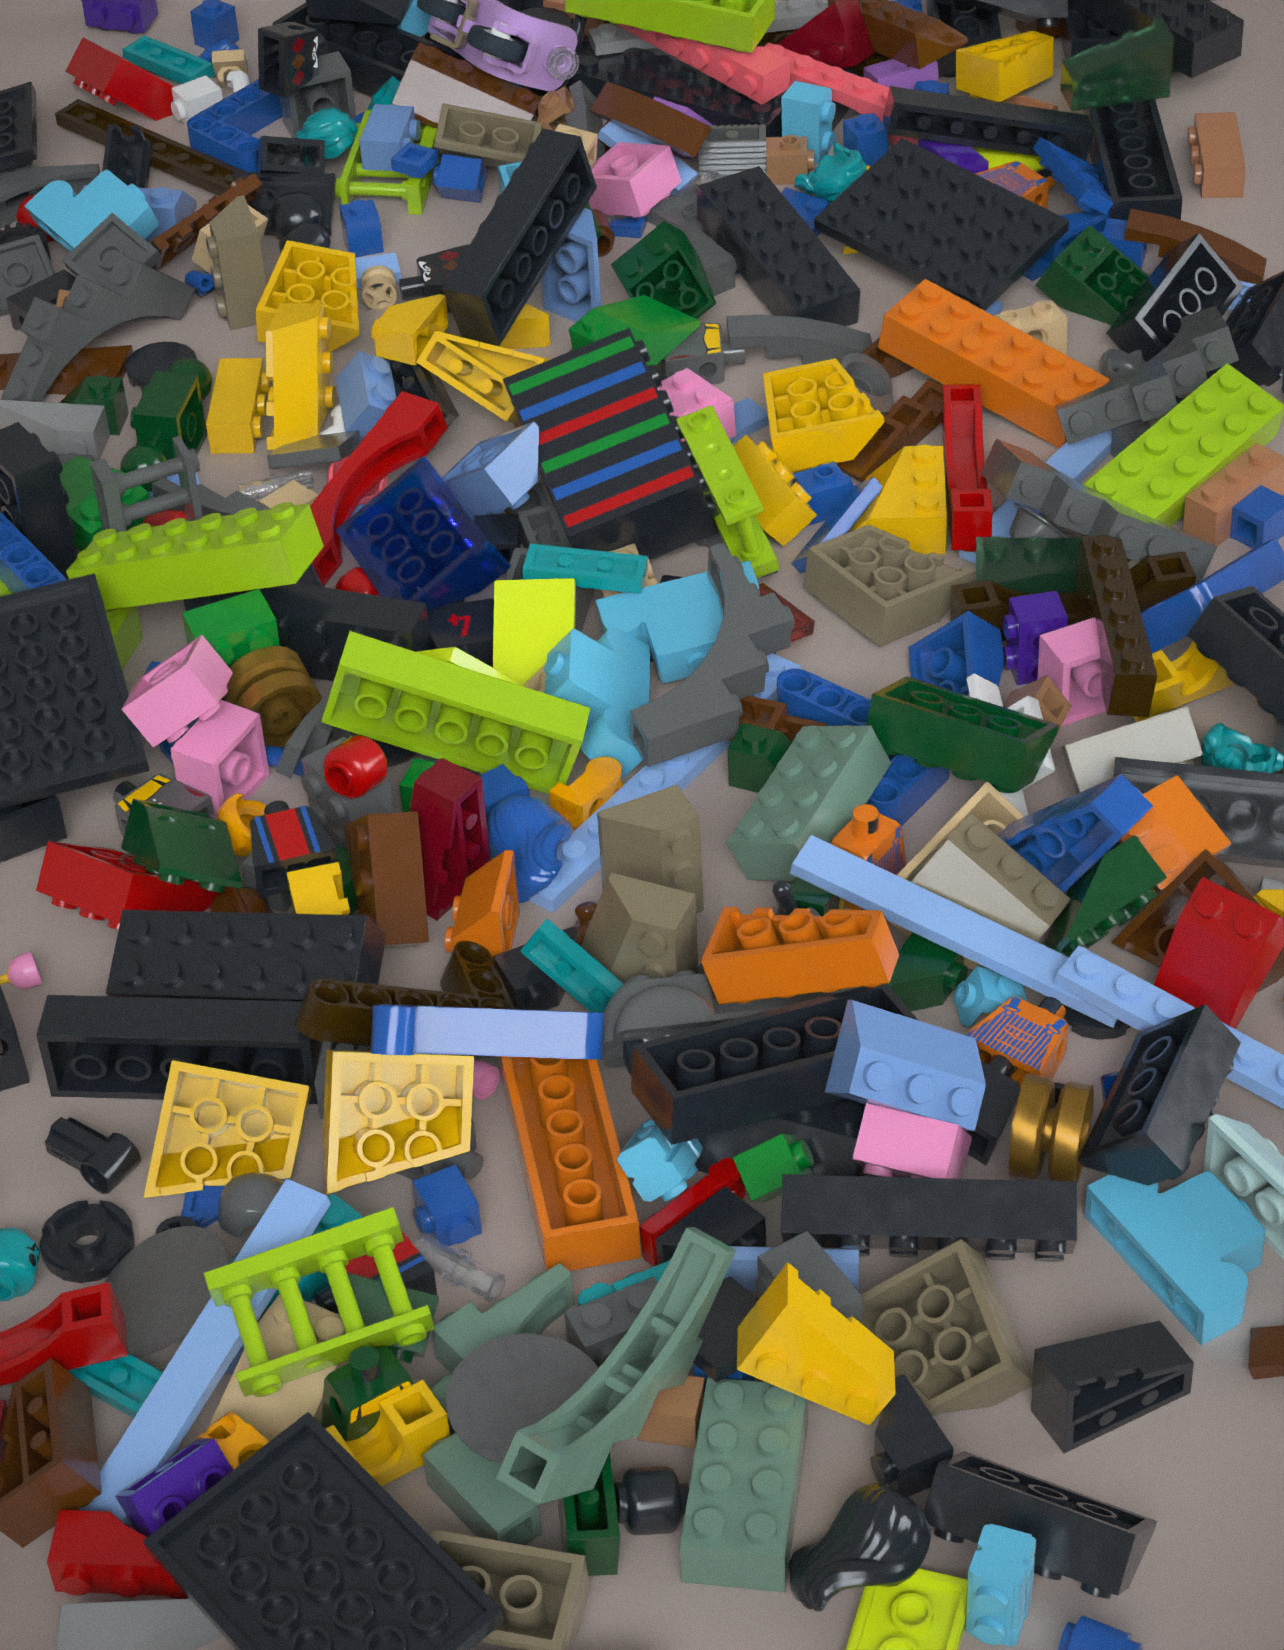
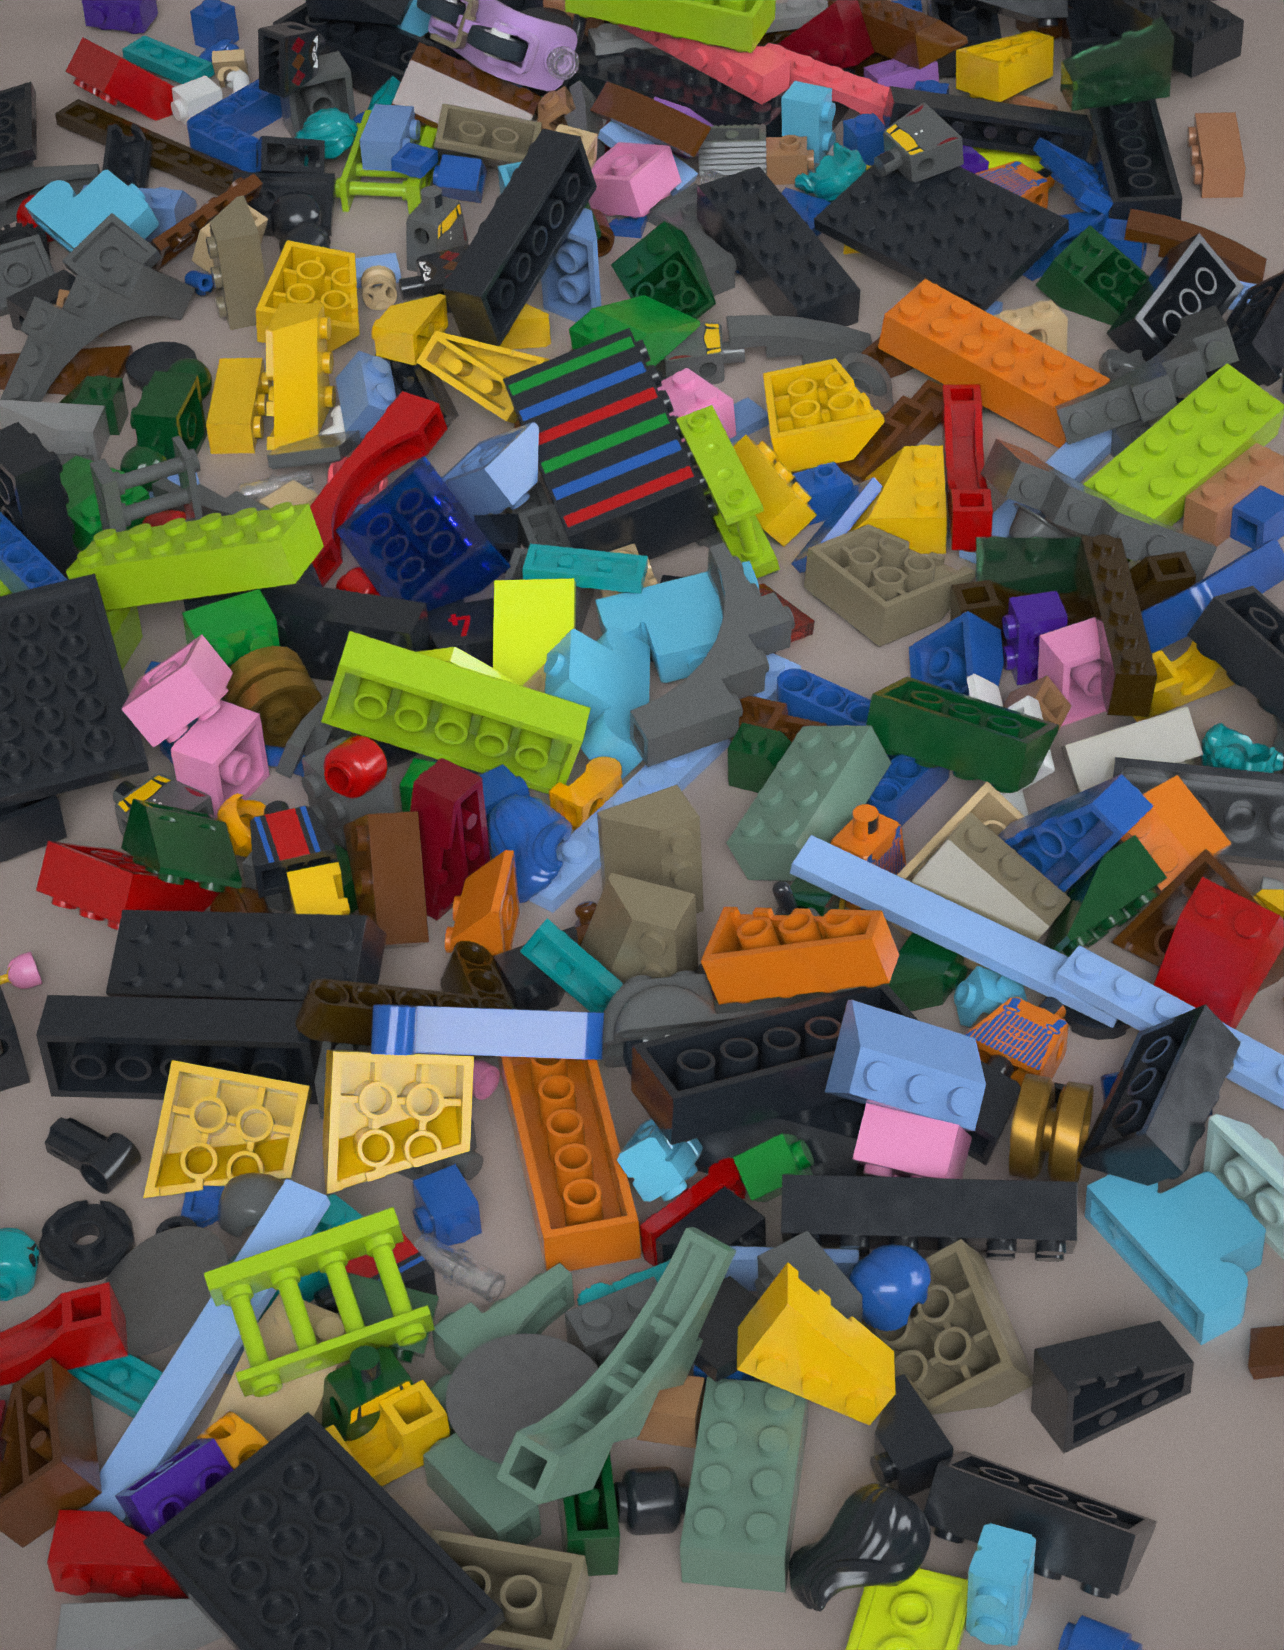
blue brick [339,199,384,258] -> none
none -> dark grey torso [406,186,468,272]
none -> blue hair [849,1245,931,1331]
none -> dark grey torso [874,102,964,183]

